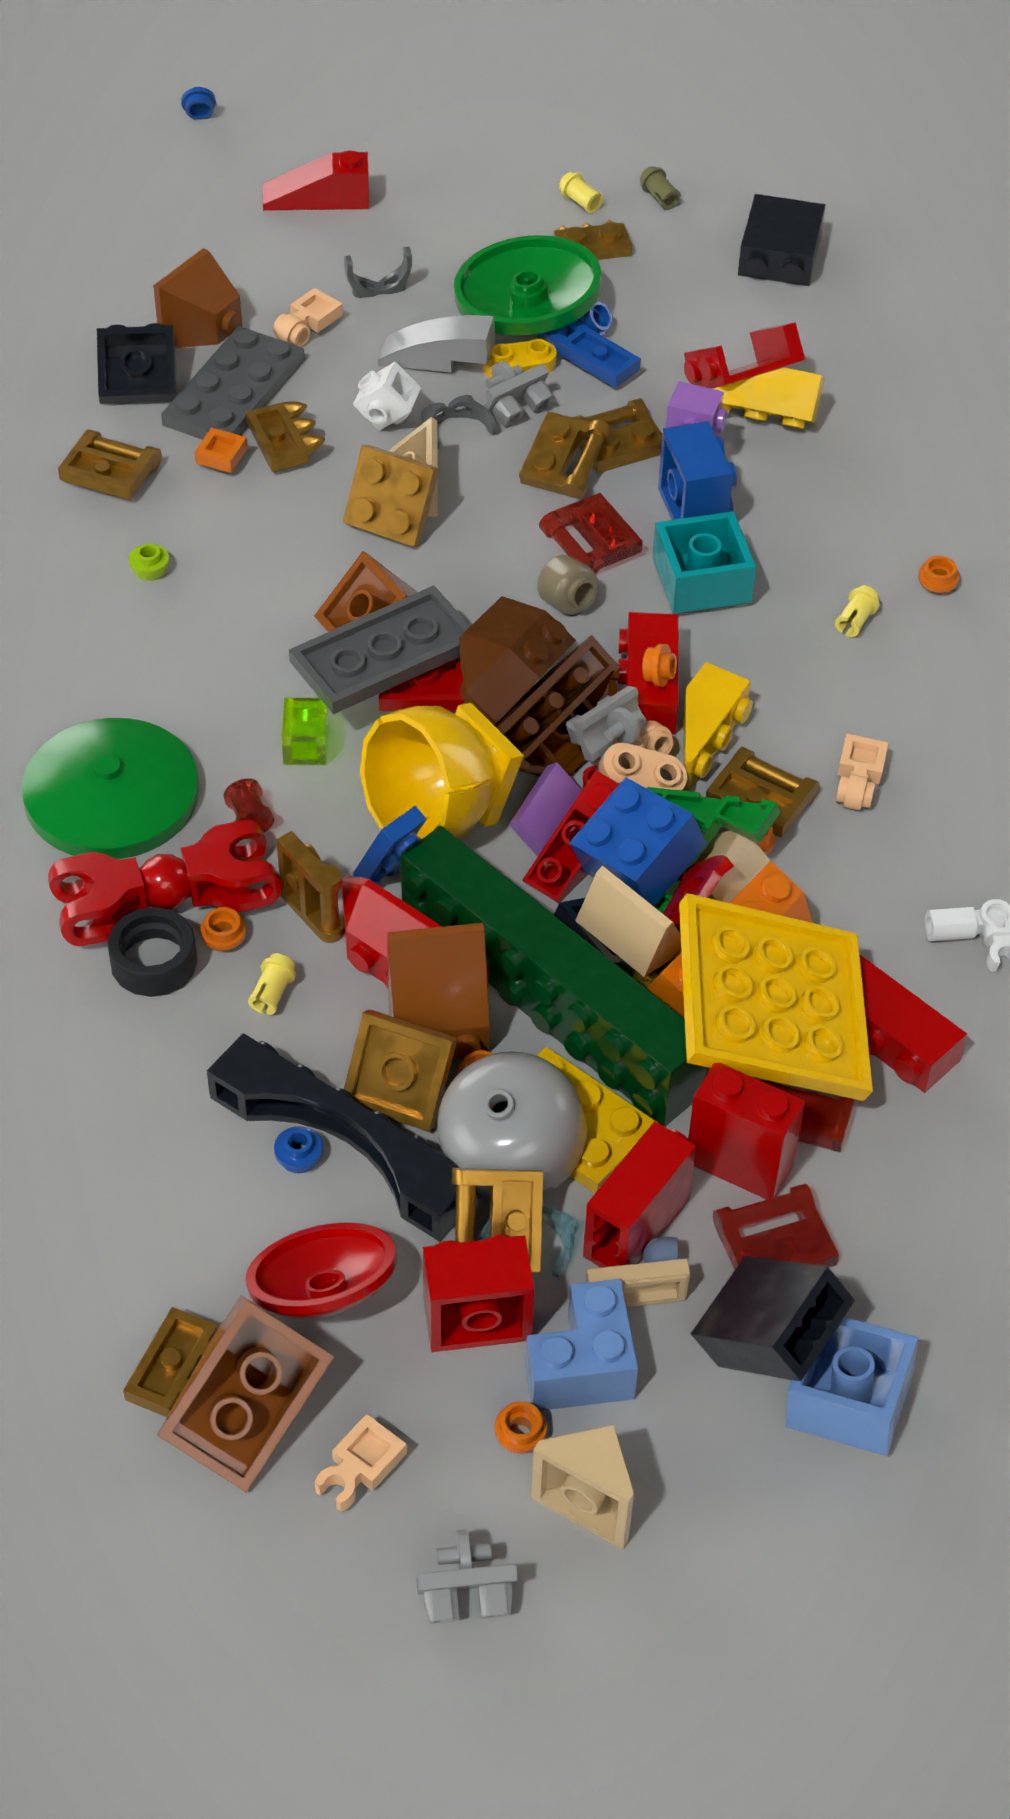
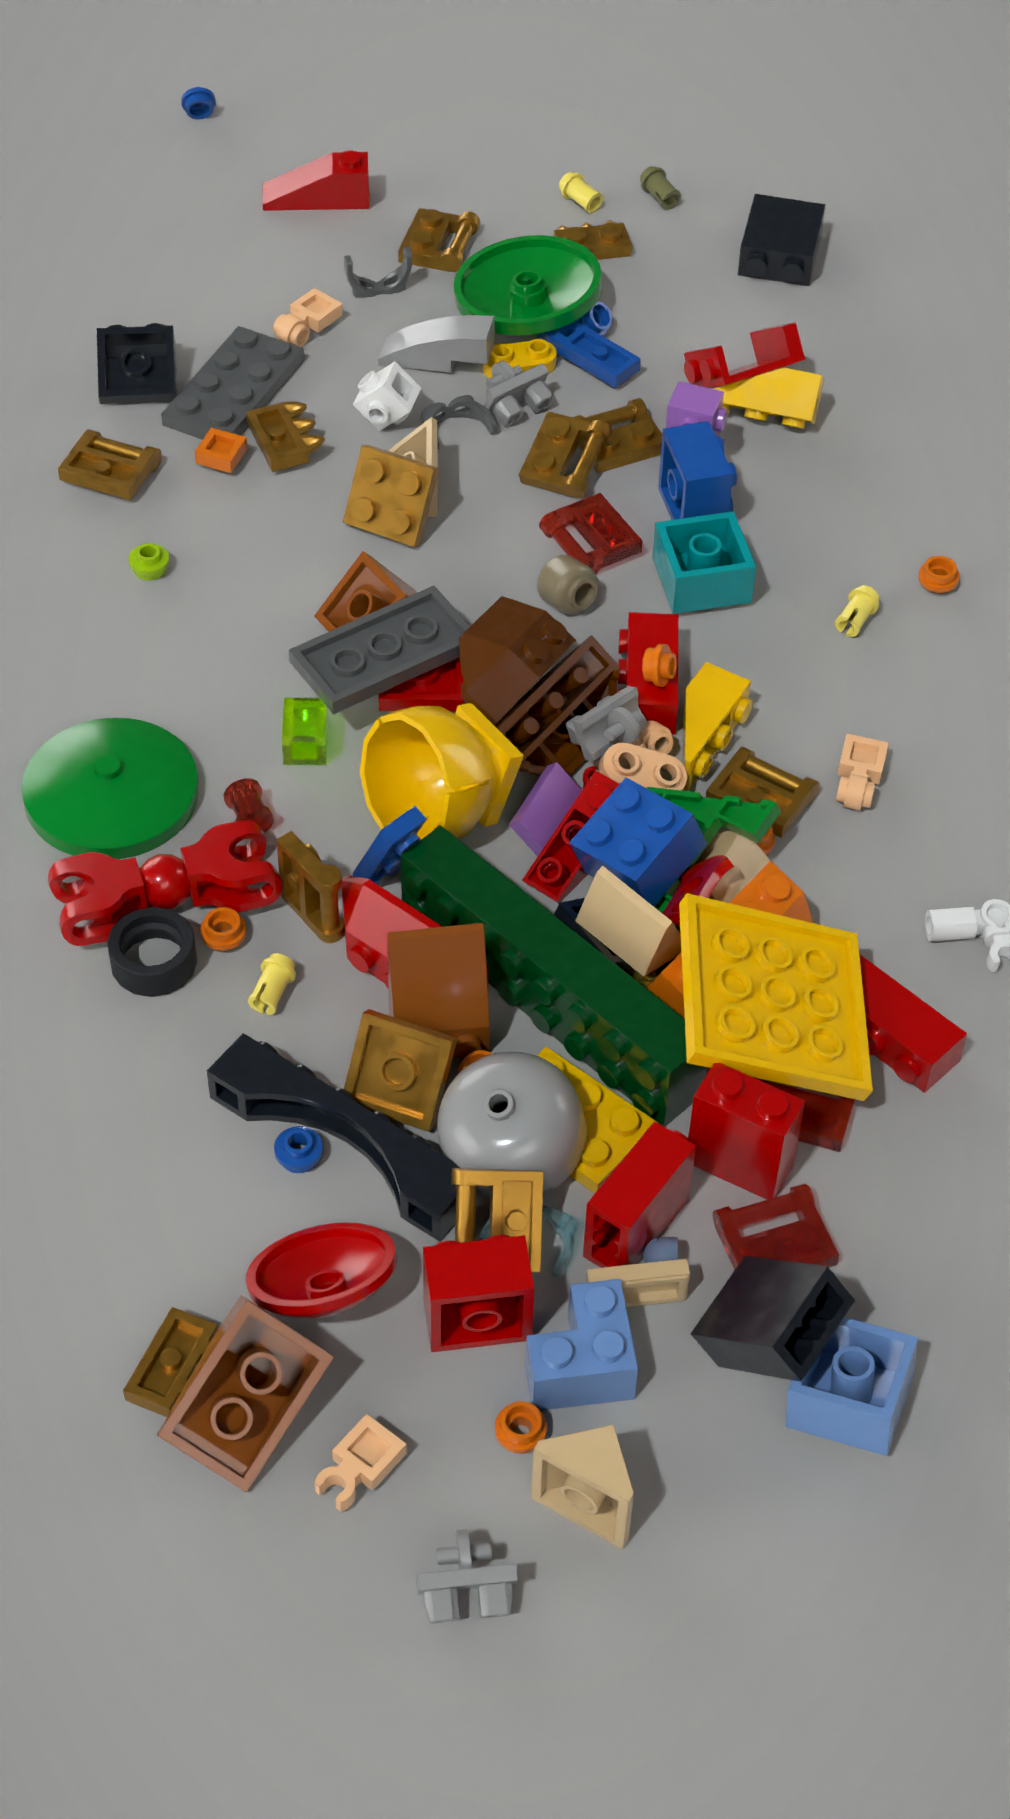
dark orange slope [153,248,242,348] -> none
none -> pearl gold plate [398,208,481,272]

